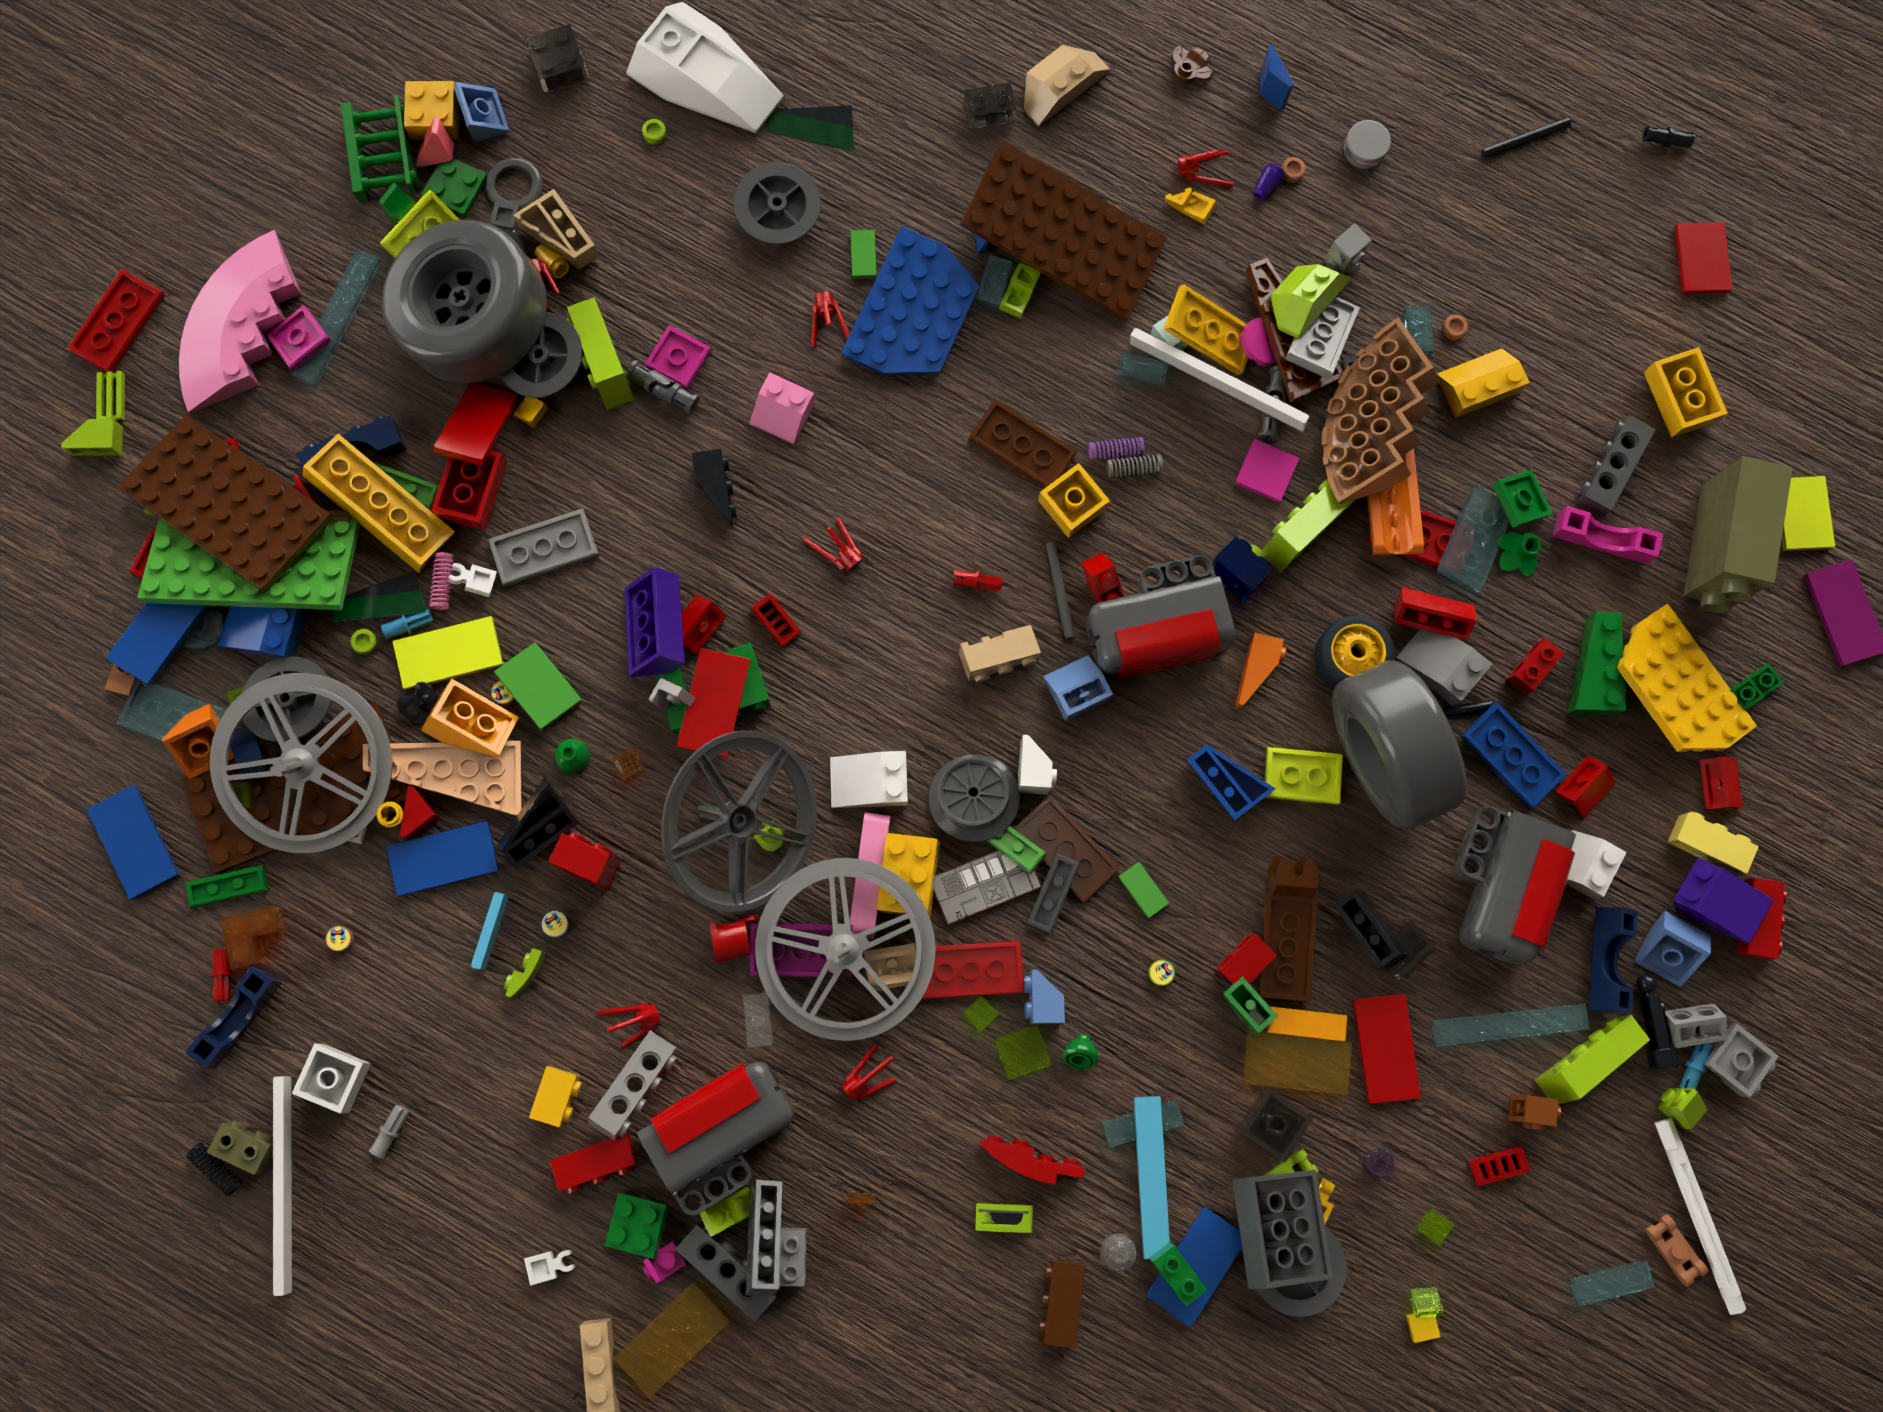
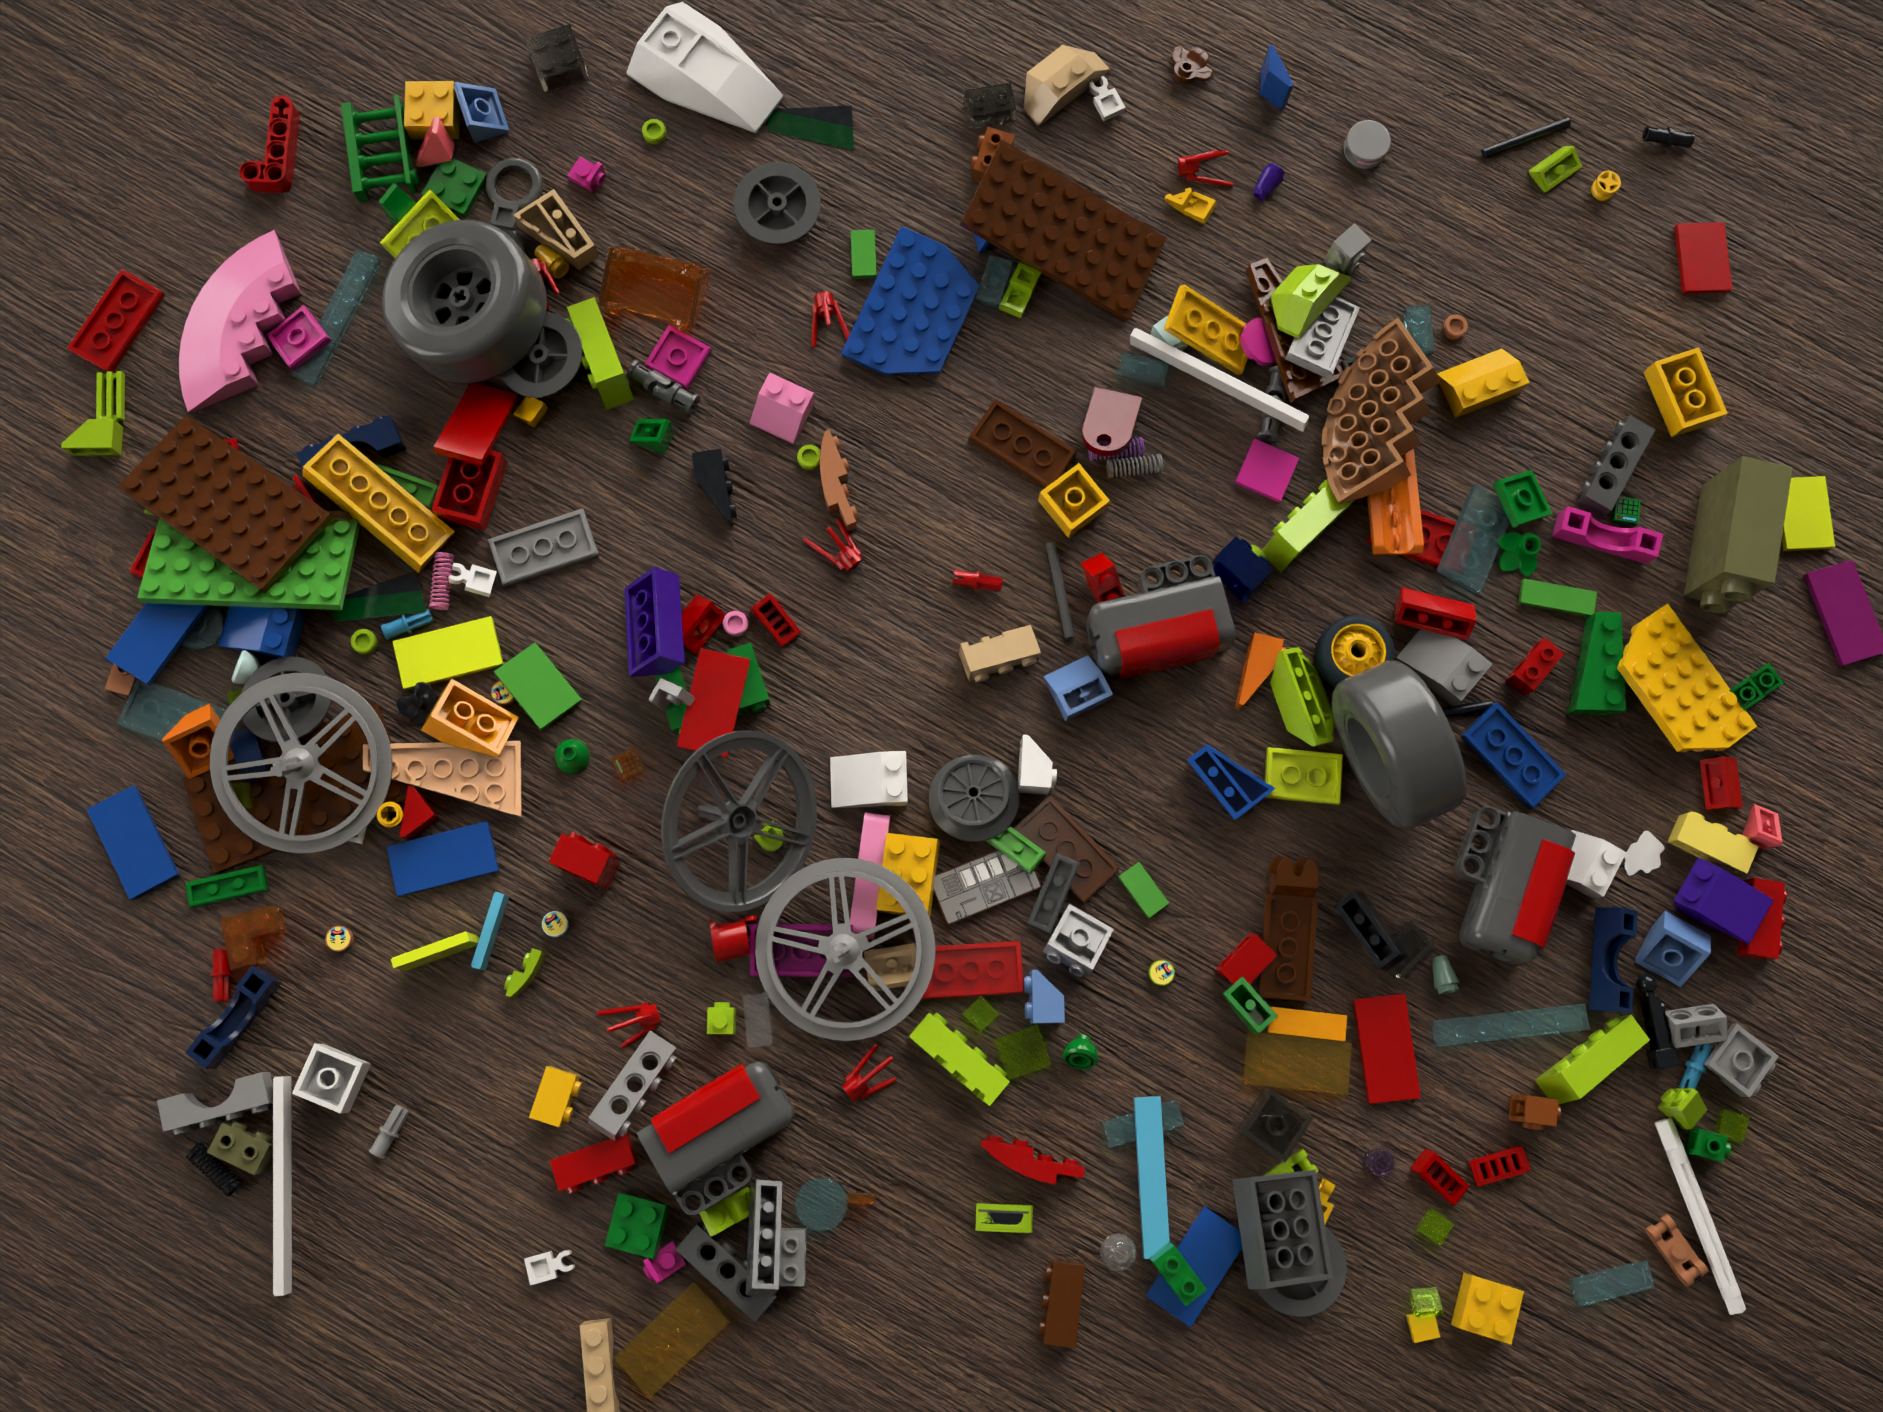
black wedge [498,777,579,870] -> none
nougat tile [1281,157,1306,183] -> none
red panel [1556,756,1616,819] -> none
none -> light grey arch [157,1072,273,1135]
none -> light aqua brick [231,650,261,684]
none -> red beam [239,95,300,193]
none -> neon yellow tile [391,931,479,971]
none -> dark pink bracket [567,157,606,193]
none -> clear orange windscreen [598,246,711,332]
none -> green slope [629,419,674,454]
none -> lime brick [707,1002,736,1035]
none -> bright pink tile [723,611,748,637]
none -> clear light blue tile [795,1177,848,1232]
none -> lime tile [797,445,820,471]
none -> nougat slope [820,430,859,532]
none -> lime wedge [909,1012,1010,1106]
none -> dark orange brick [970,127,1015,182]
none -> light grey plate [1042,904,1114,977]
none -> tile [1082,387,1142,456]
none -> white plate [1089,76,1126,121]
none -> lime wedge [1270,647,1334,747]
none -> red slope [1410,1149,1470,1206]
none -> sand green cone [1431,955,1460,995]
none -> yellow brick [1451,1272,1524,1345]
none -> bright green tile [1518,579,1597,617]
none -> lime slope [1528,146,1583,193]
none -> yellow wheel [1591,171,1621,201]
none -> green tile [1611,497,1641,526]
none -> white sticker [1625,831,1664,876]
none -> green brick [1685,1128,1731,1162]
none -> clear neon green tile [1715,1109,1750,1142]
none -> coral slope [1742,804,1783,850]

